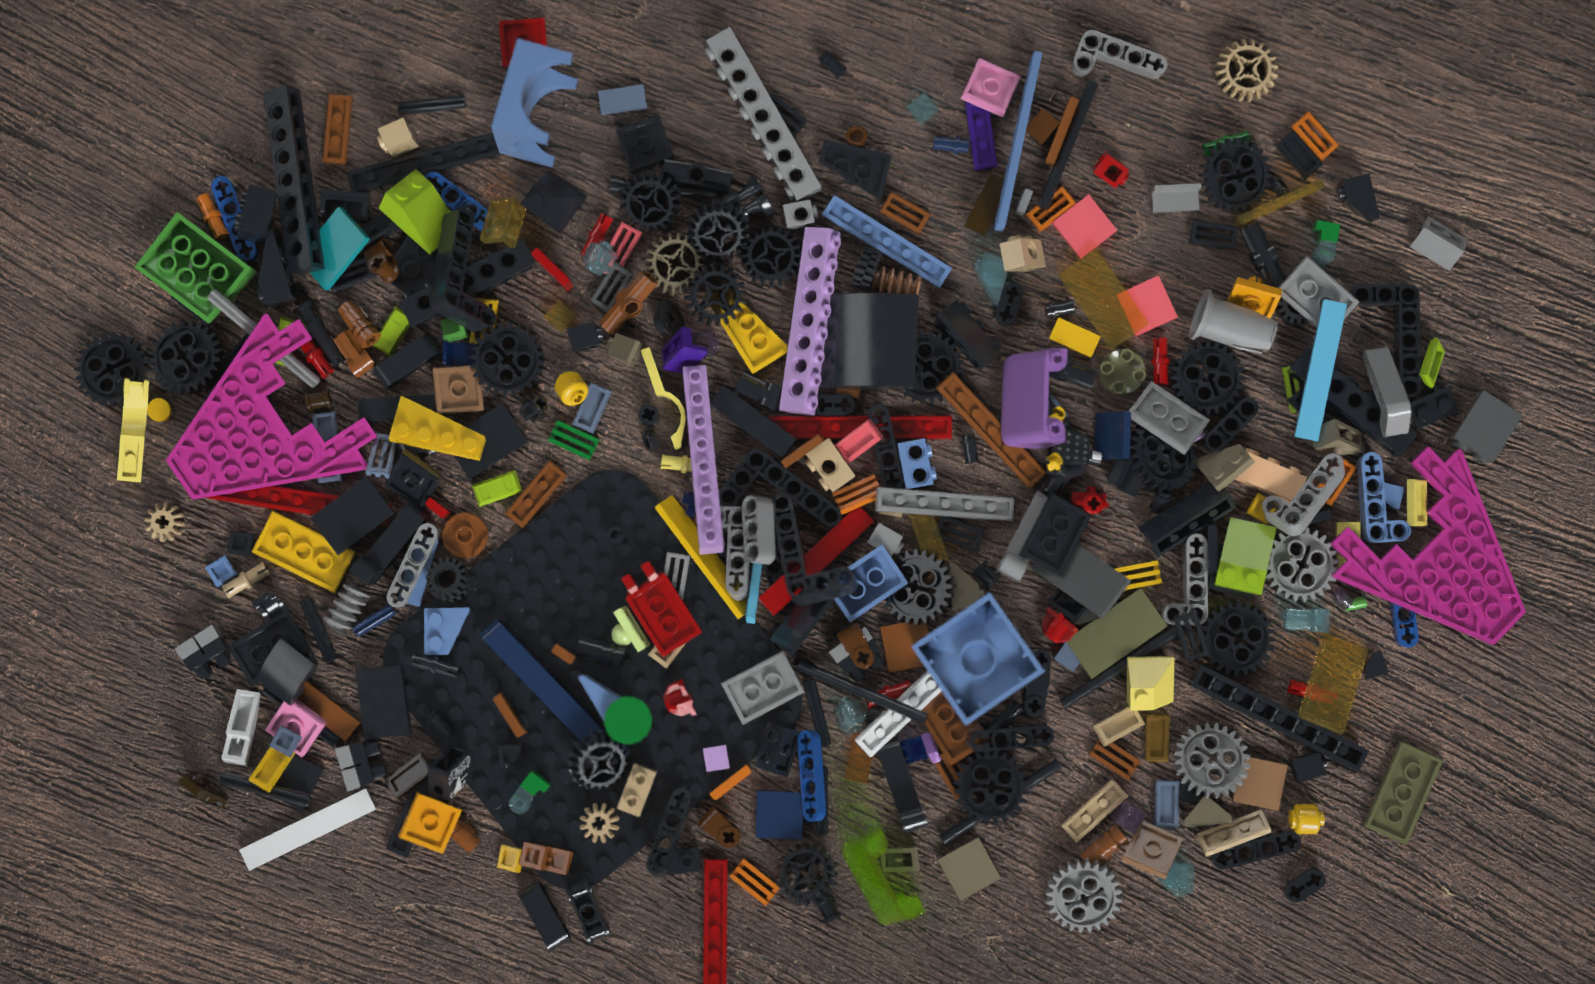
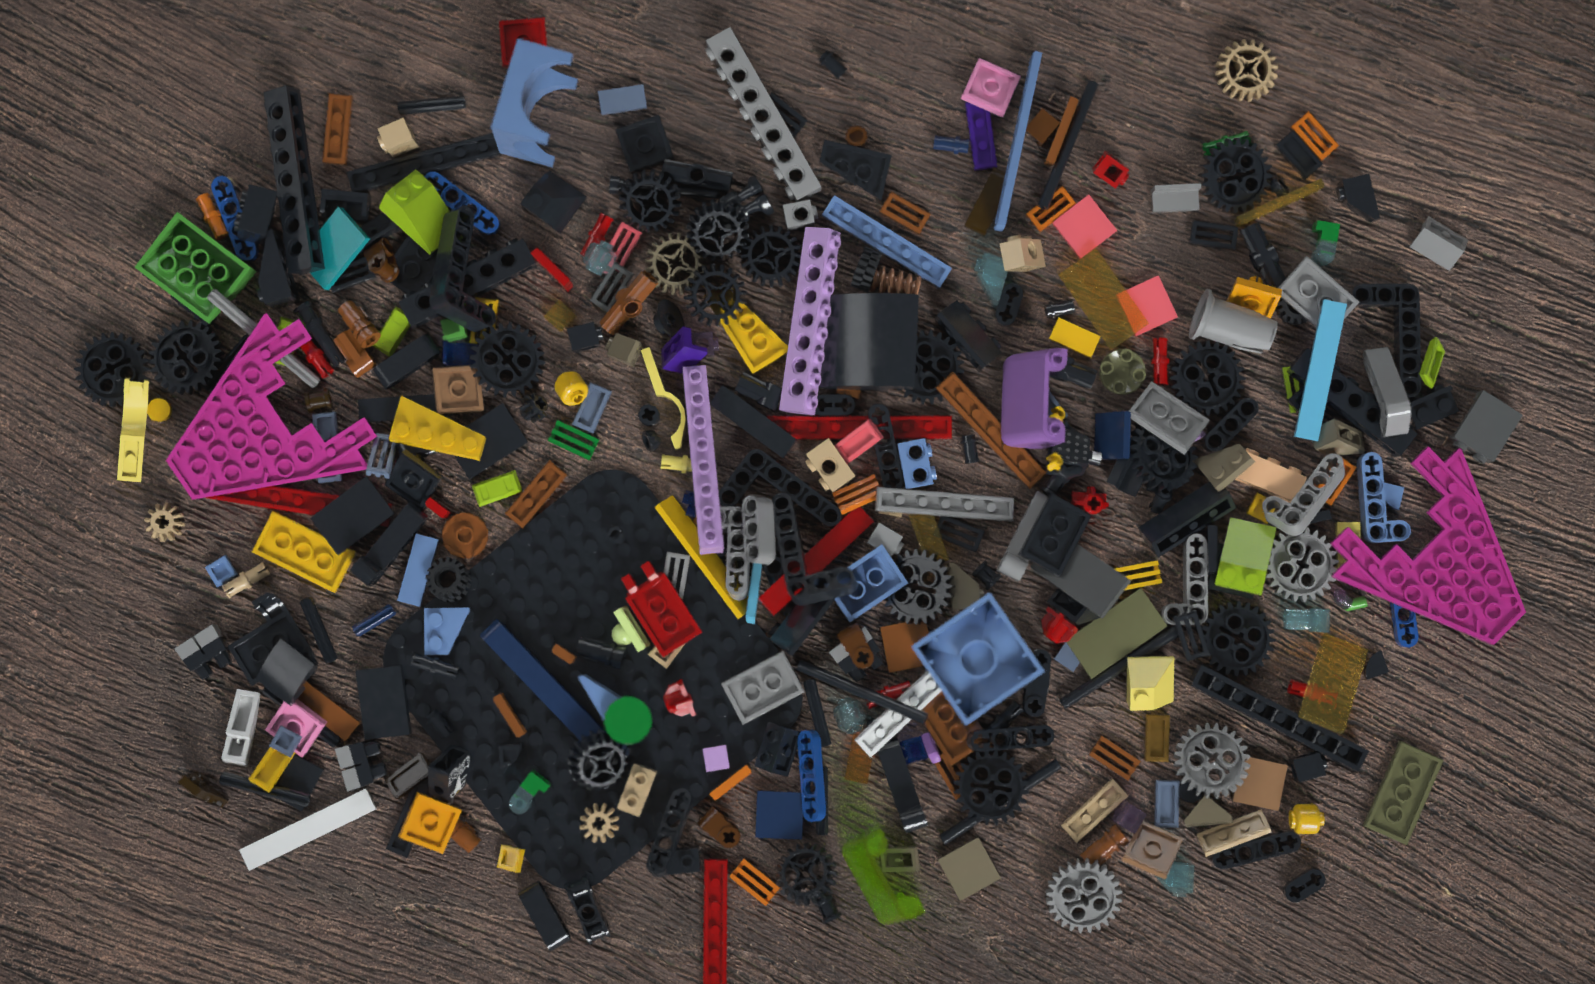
black tile [227,530,255,557] -> none
light grey piece [323,584,371,636] -> none
light grey beam [387,523,439,608] -> none
clear yellow bracket [480,197,526,248] -> none
dark orange slope [519,842,573,875] -> none
dark orange tile [781,433,826,468] -> none
clear light blue tile [906,93,939,126] -> none
light grey tile [1015,189,1033,216] -> none
light grey beam [1071,30,1167,79] -> none
tan tile [1093,707,1145,746] -> none
light yellow tile [1407,479,1427,526] -> none

